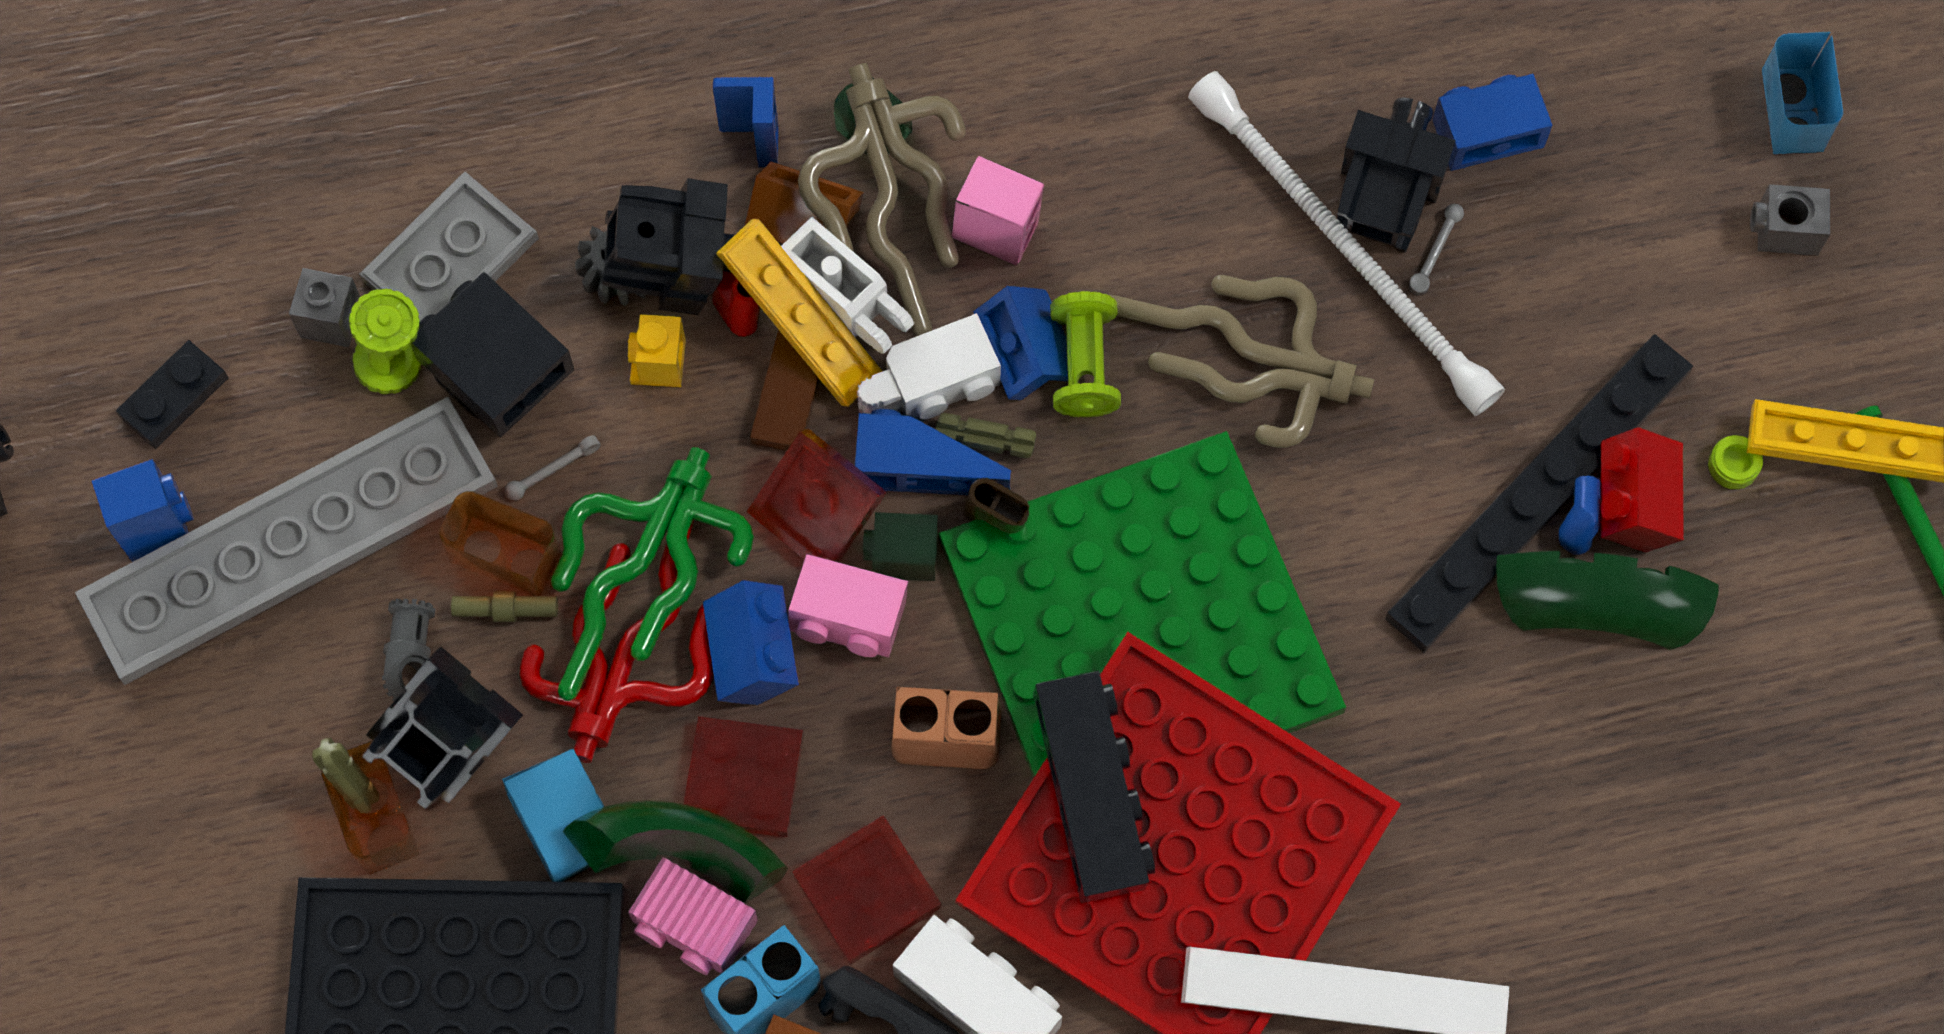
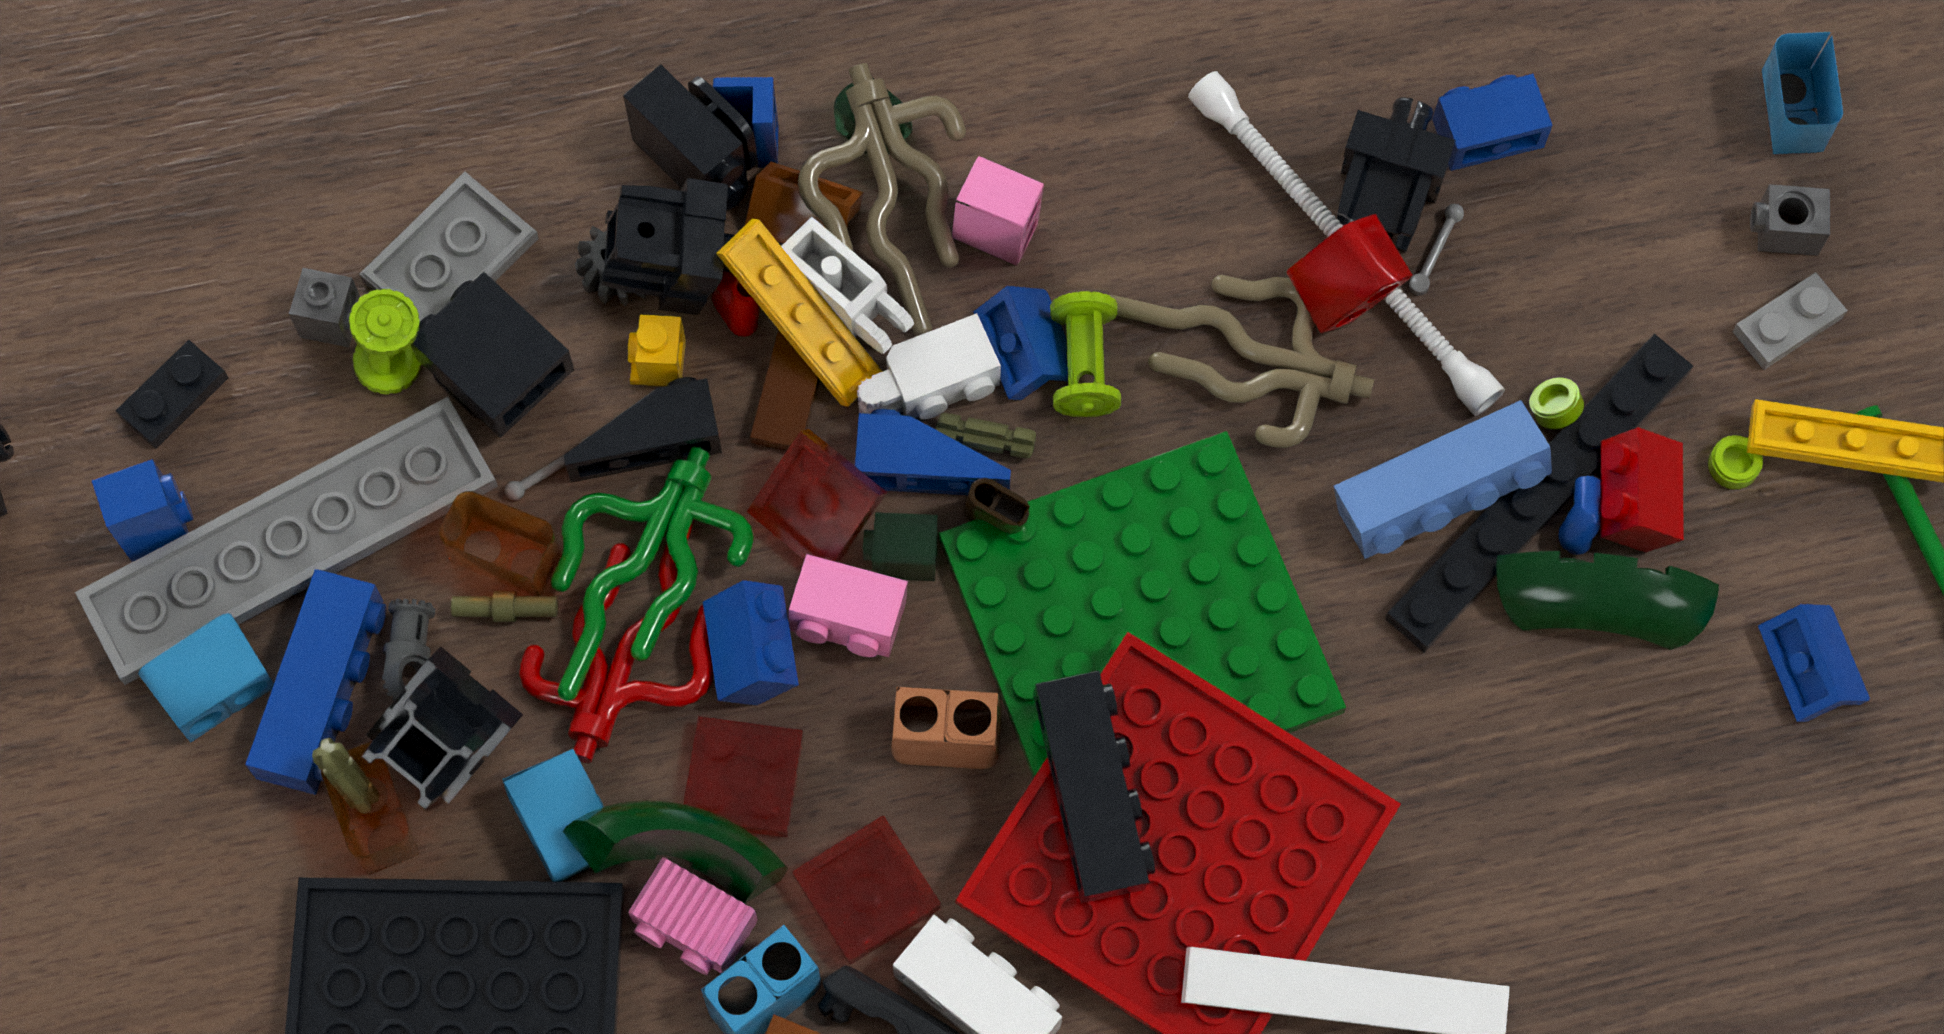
none -> dark azure piece [138,613,274,743]
none -> blue brick [245,569,387,795]
none -> black slope [564,377,722,483]
none -> black brick [623,64,758,210]
none -> red piece [1286,214,1413,333]
none -> medium blue brick [1334,400,1552,559]
none -> lime tile [1529,378,1584,429]
none -> light grey plate [1732,272,1848,370]
none -> blue panel [1758,604,1870,722]

